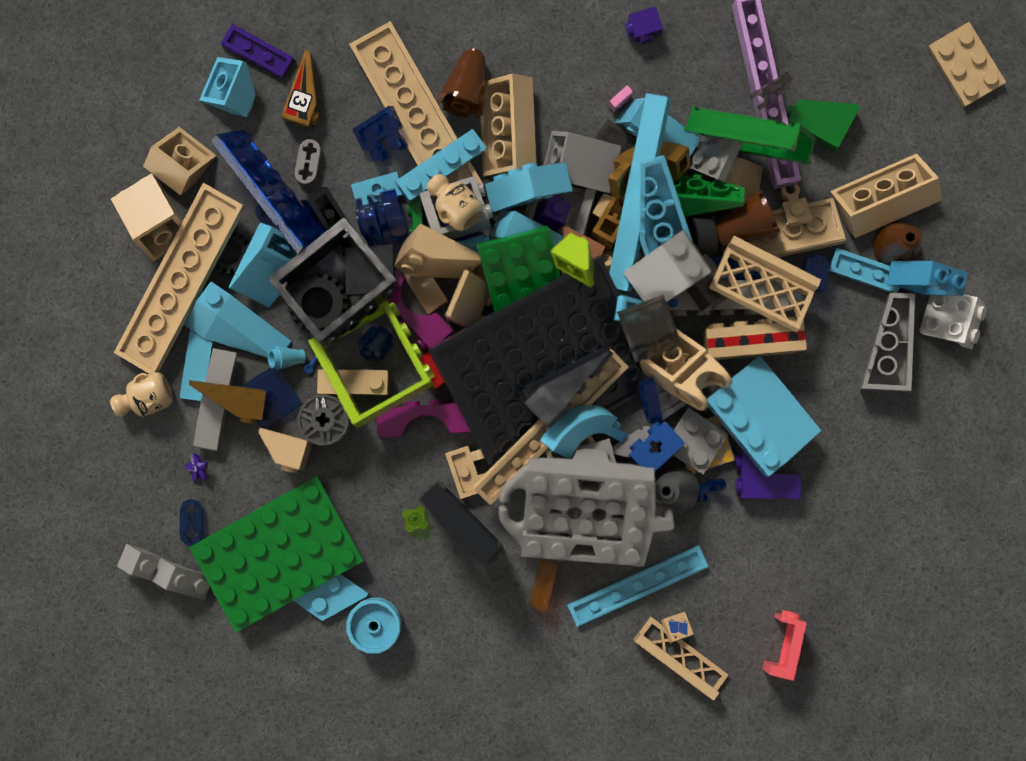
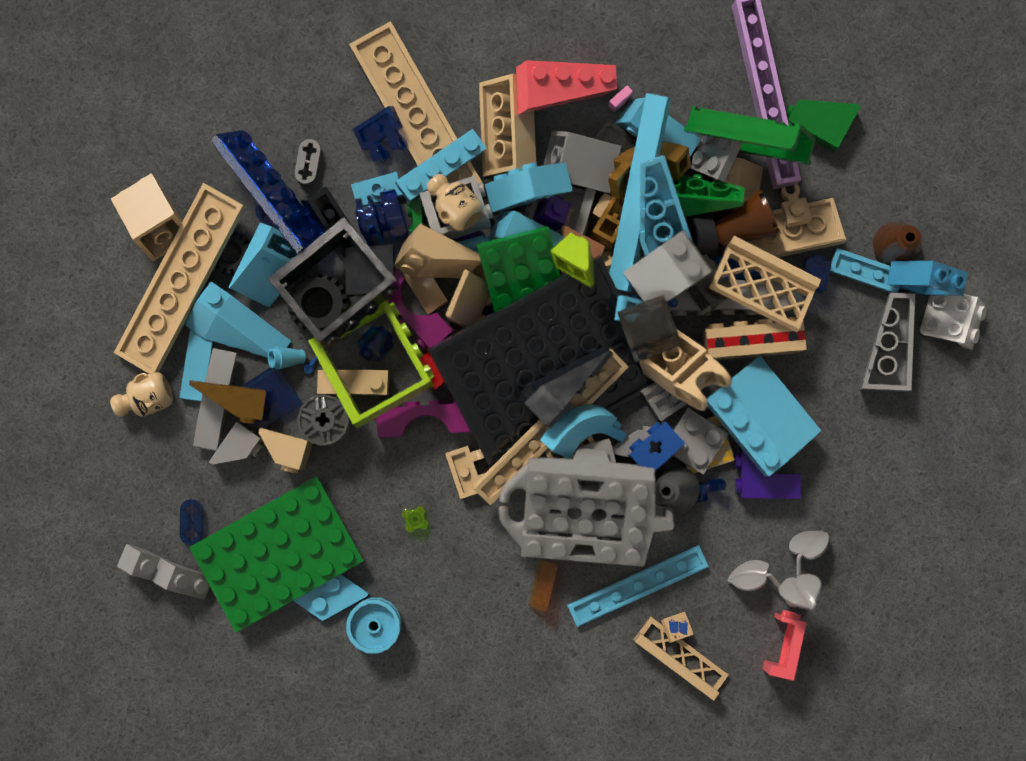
tan slope [143,127,217,195] -> none
dark purple plant [185,453,208,481] -> none
medium azure slope [200,57,256,117] -> none
dark purple tile [221,24,295,80] -> none
slope [281,50,321,131] -> none
black window [418,481,501,565] -> none
reddish brown cone [437,48,486,118] -> none
dark purple brick [625,6,663,44] -> none
clear blue beam [639,377,662,424] -> none
clear smoke plate [750,71,793,110] -> none
tan slope [830,153,942,238] -> none
tan plate [927,22,1006,108] -> none
none -> light grey slope [209,422,263,465]
none -> coral wedge [516,60,617,115]
none -> light grey plant [728,531,829,610]

